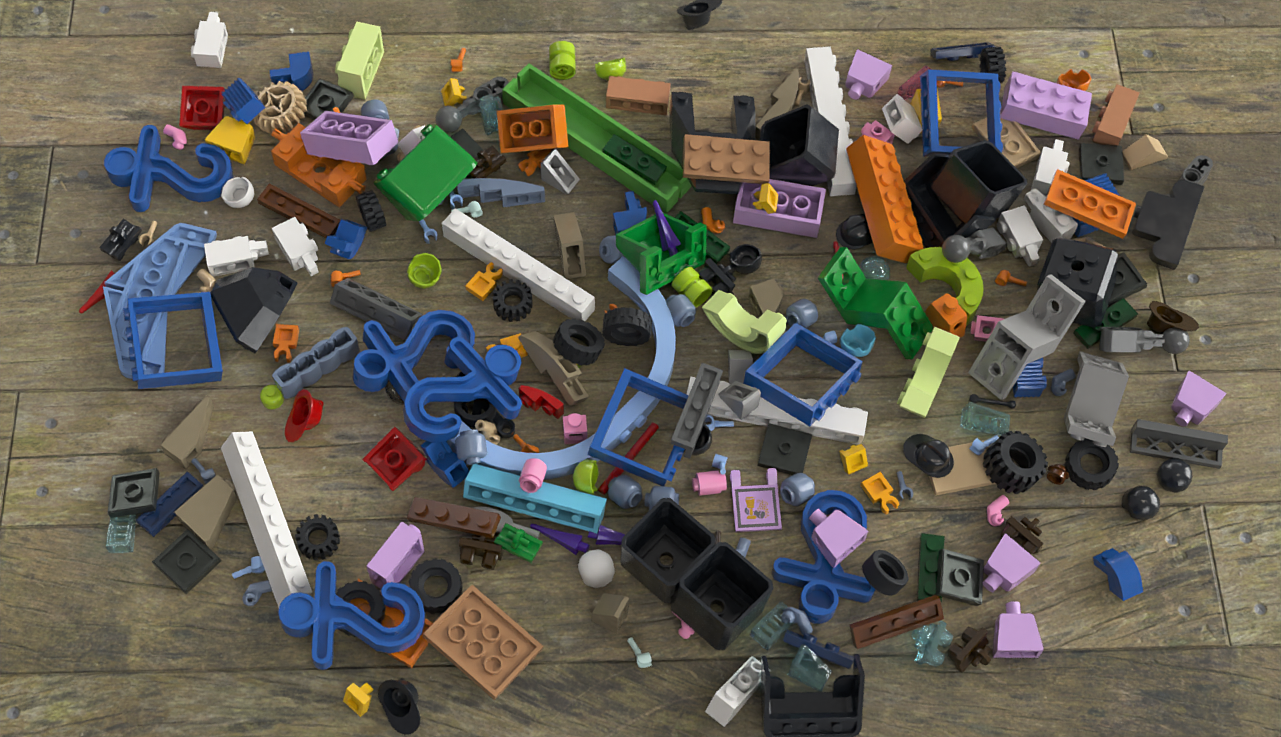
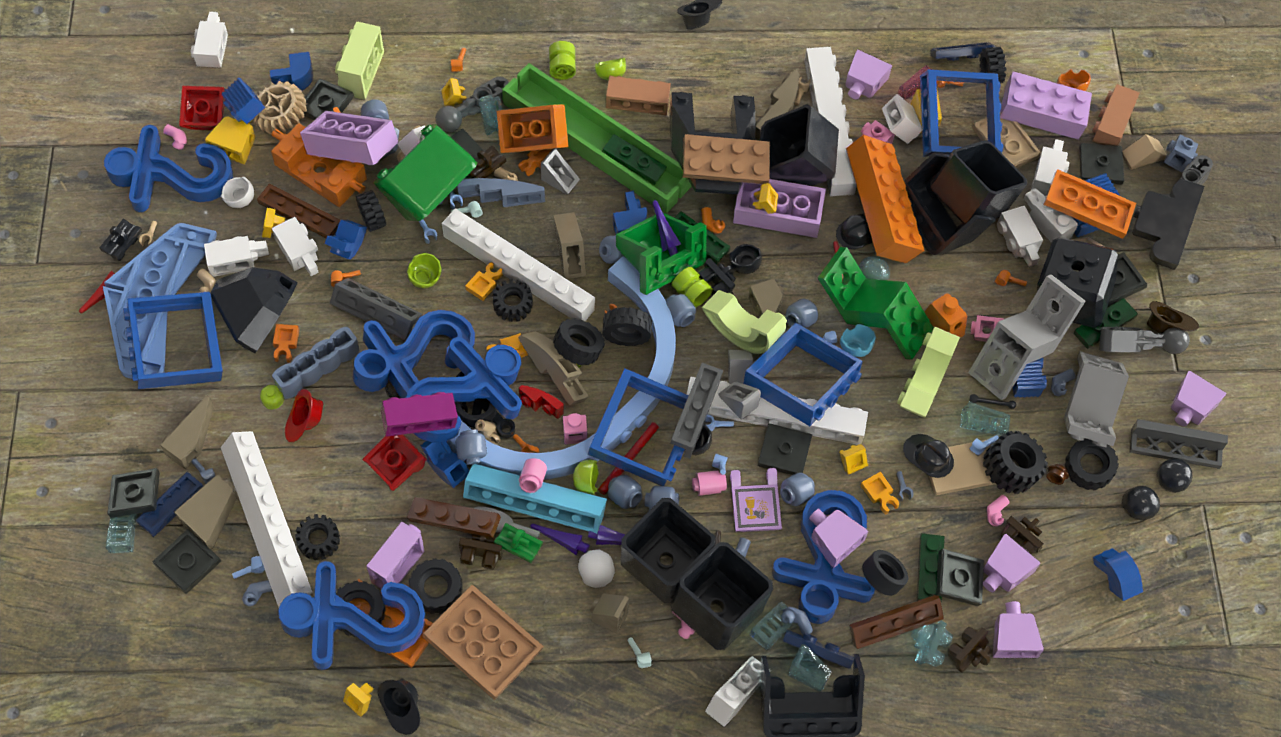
lime brick [906,247,984,326] -> none
dark grey beam [942,228,1007,263] -> none
none -> yellow tile [262,208,285,238]
none -> magenta brick [381,392,458,437]
none -> tan arm [494,167,518,181]
none -> sand blue brick [1164,134,1198,172]

